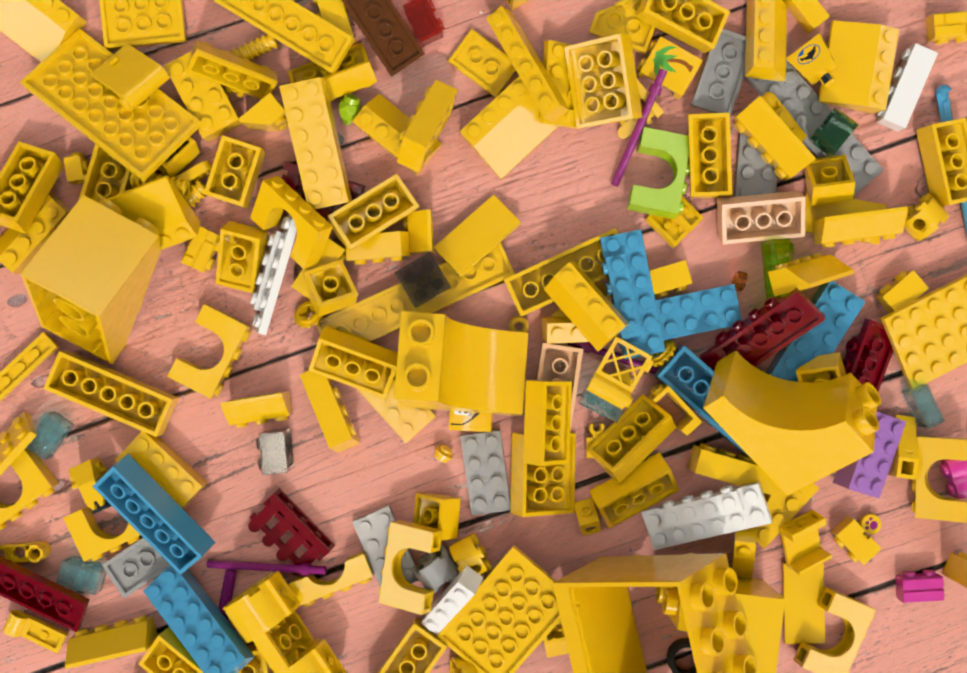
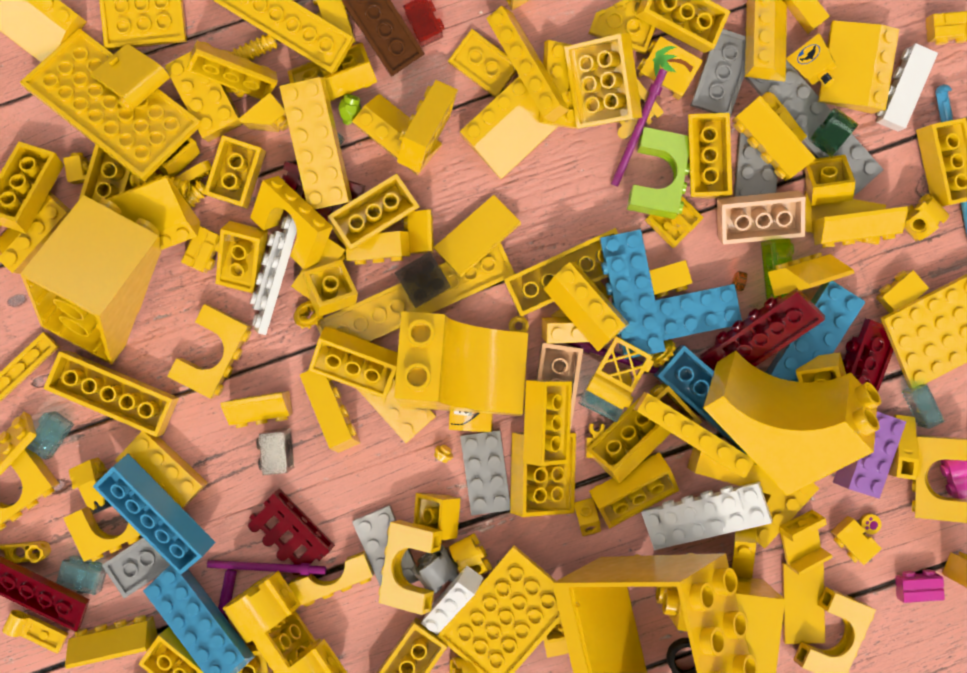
none -> yellow brick [634,392,755,479]

